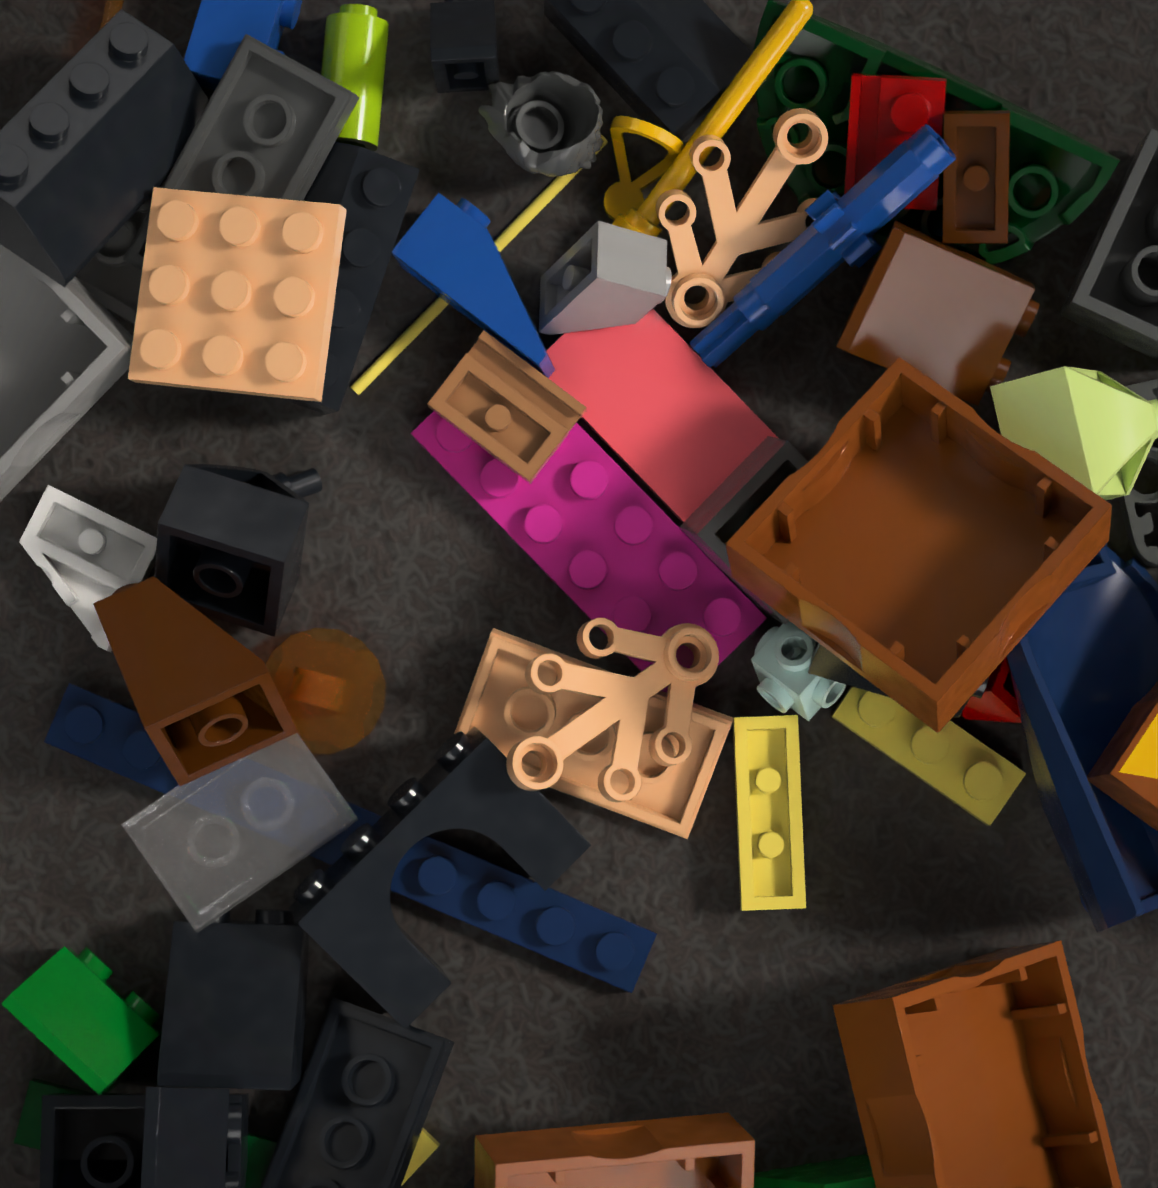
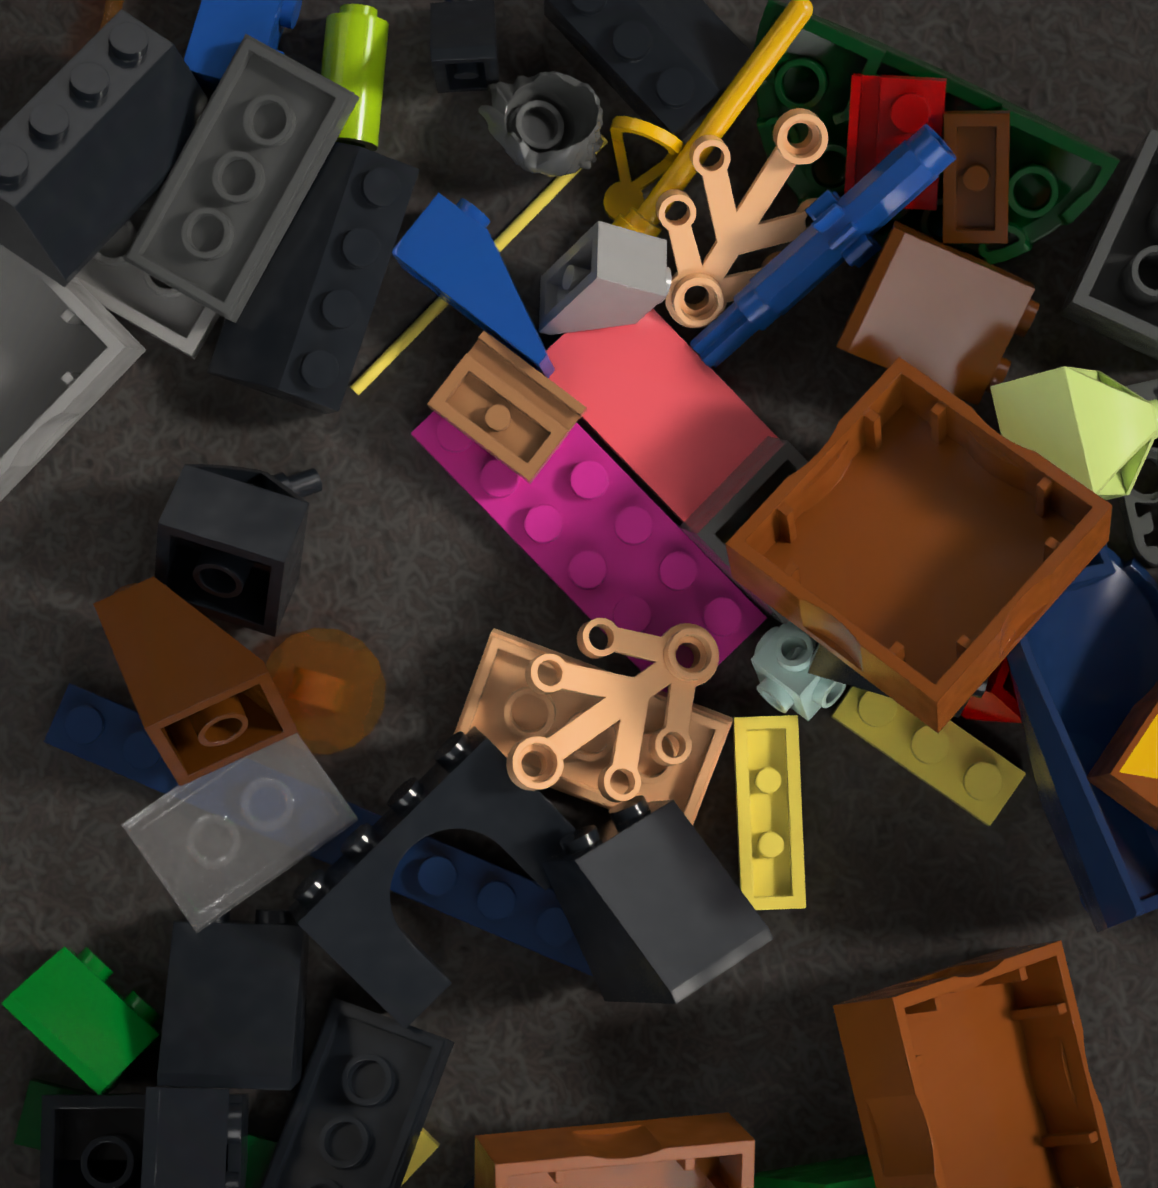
white wing [19,485,157,652] -> none
light nougat plate [128,187,346,402] -> none
none -> black slope [541,795,773,1004]

